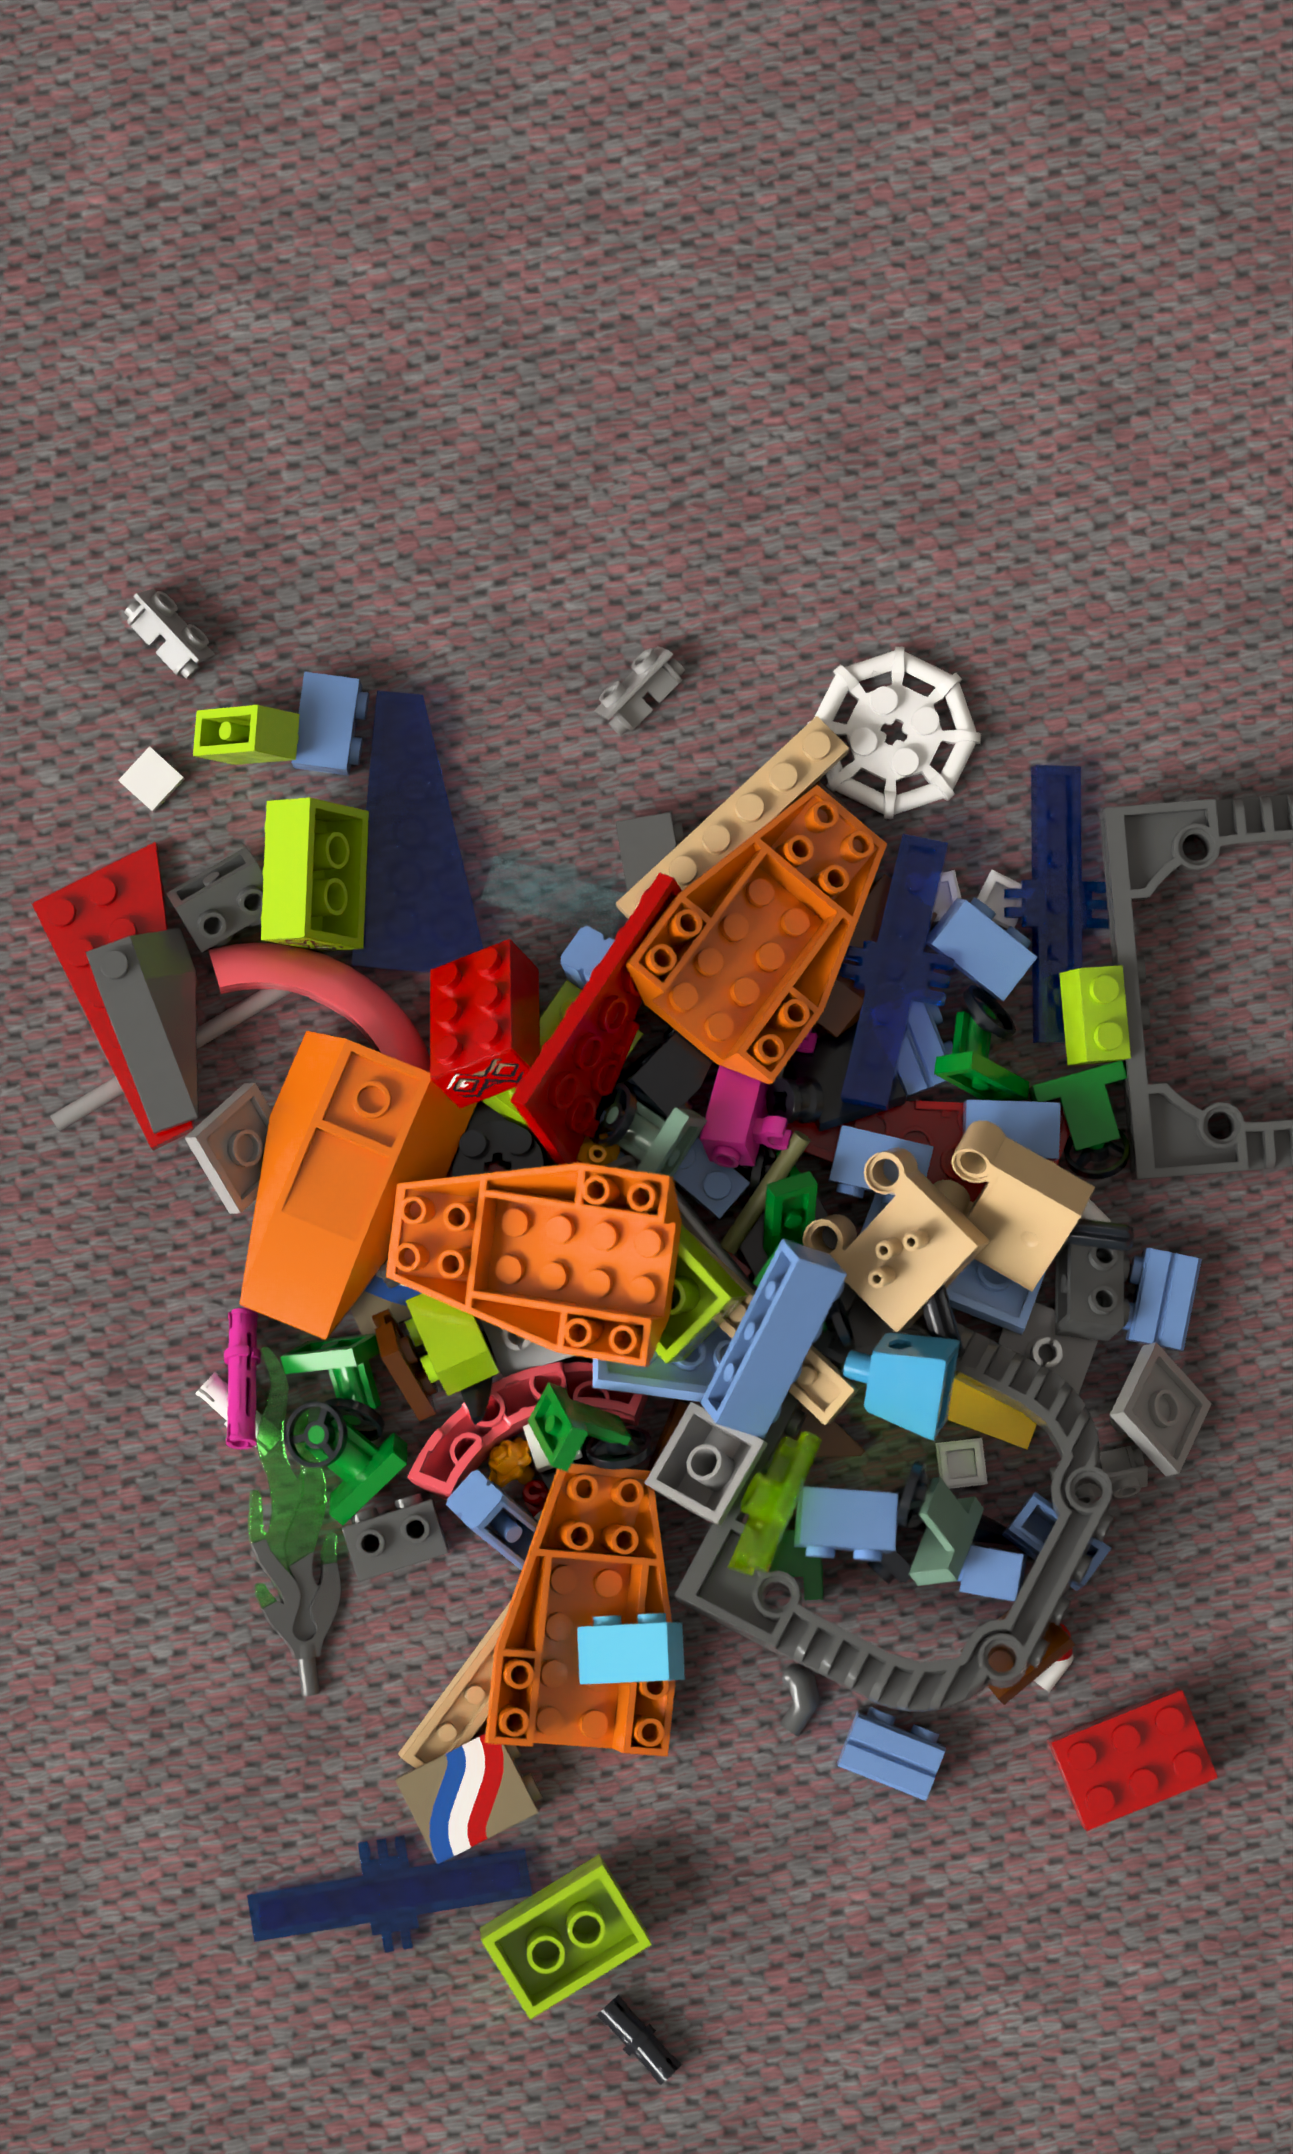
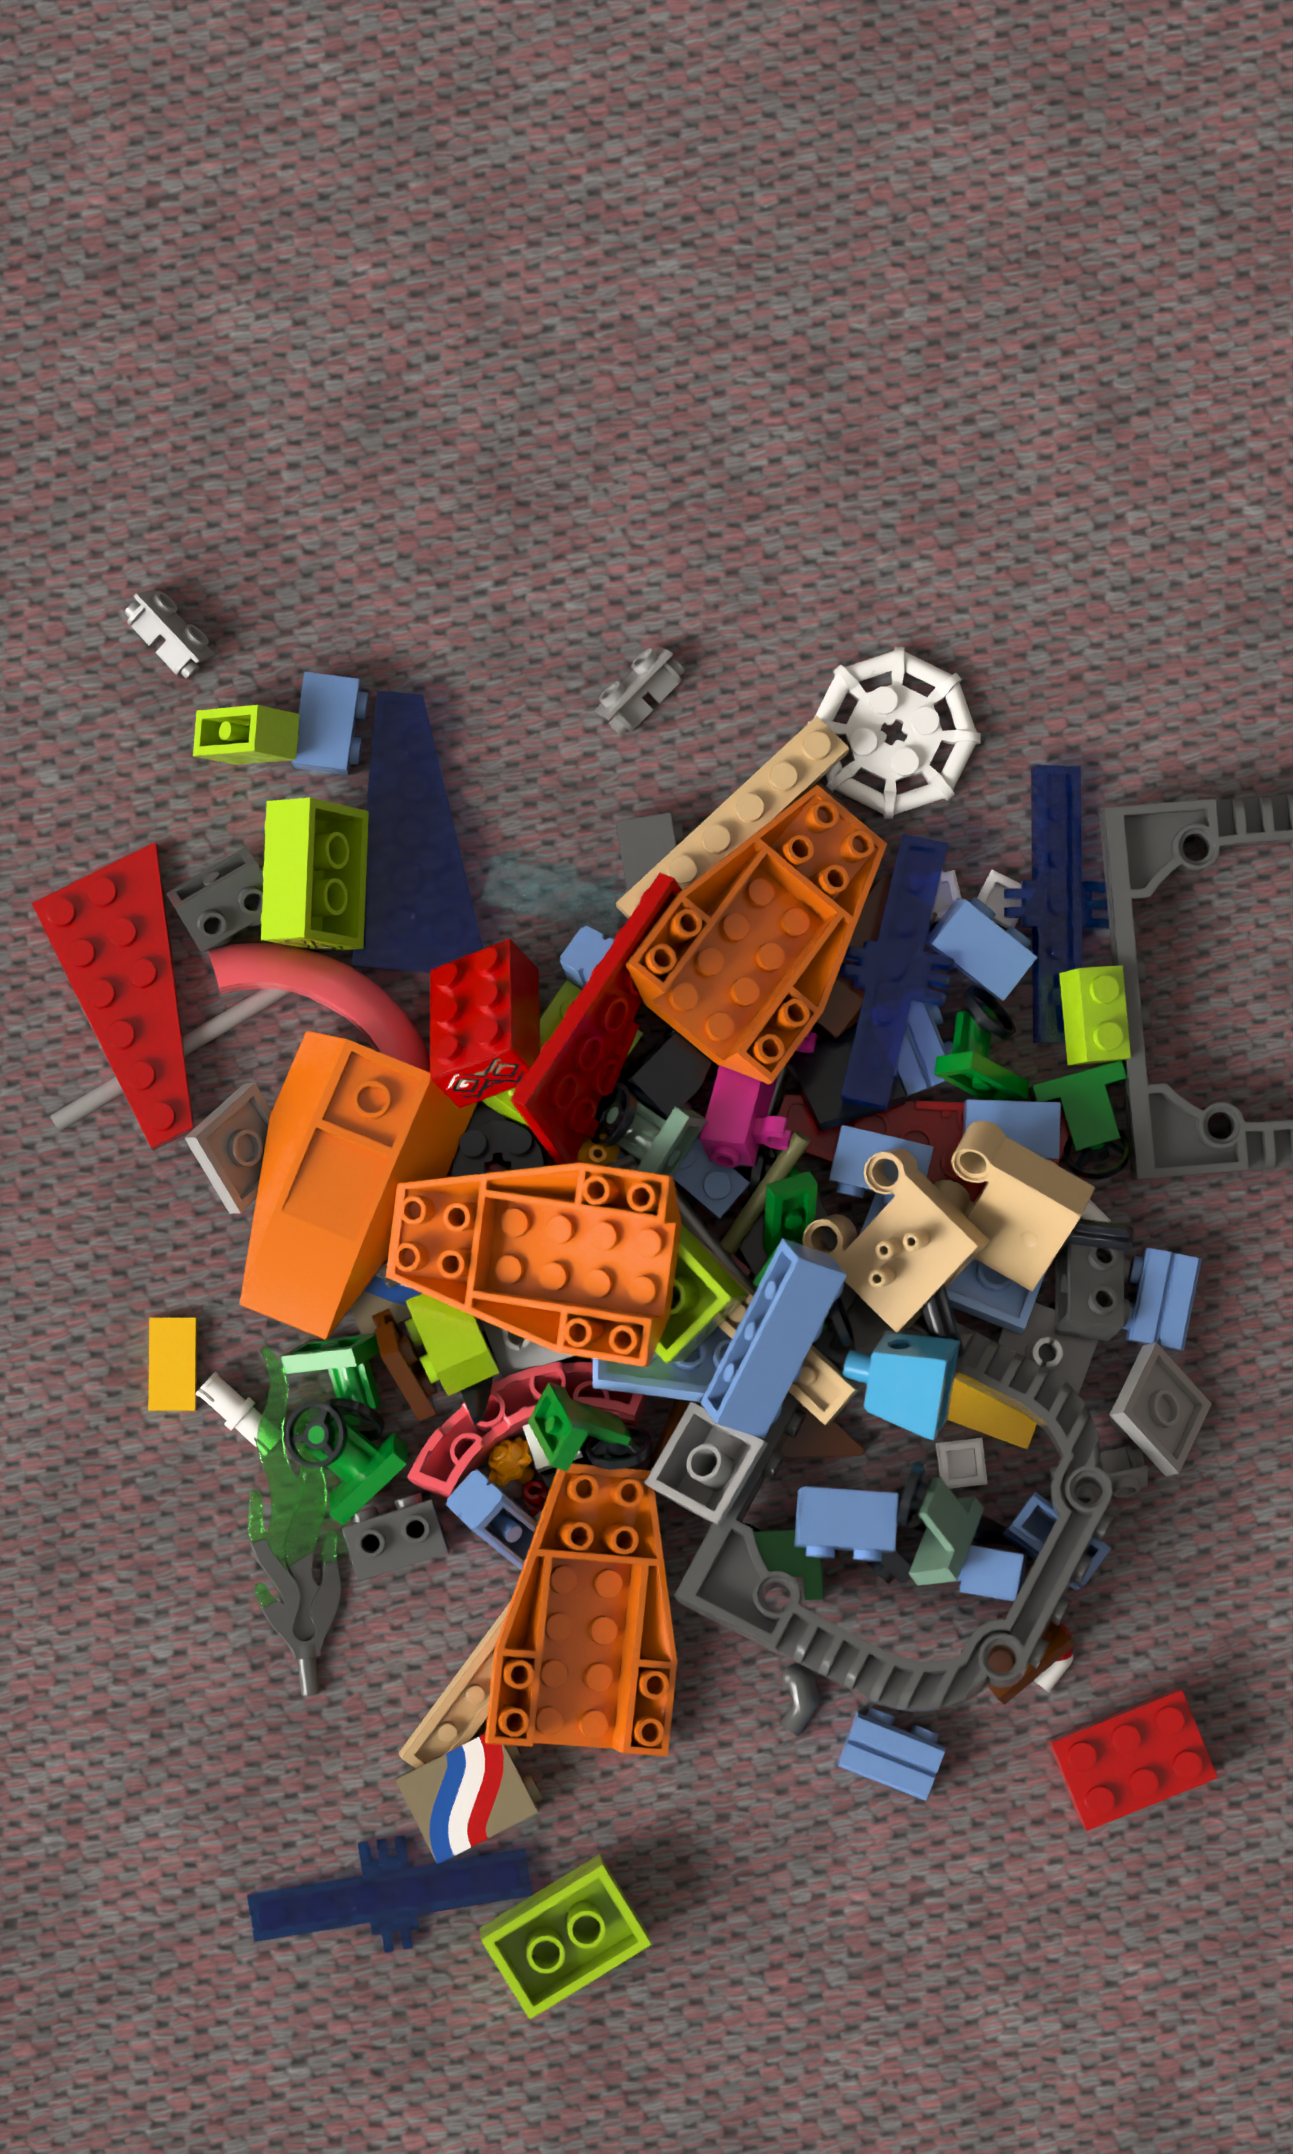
dark grey wedge [86,928,199,1134] -> none
white tile [118,746,184,813] -> none
dark pink pin [224,1308,261,1449] -> none
medium azure brick [577,1613,685,1684] -> none
black pin [597,1994,682,2086] -> none
clear neon green piece [728,1432,821,1576] -> none
black wheel [766,1077,824,1124] -> none
none -> yellow tile [148,1317,197,1411]

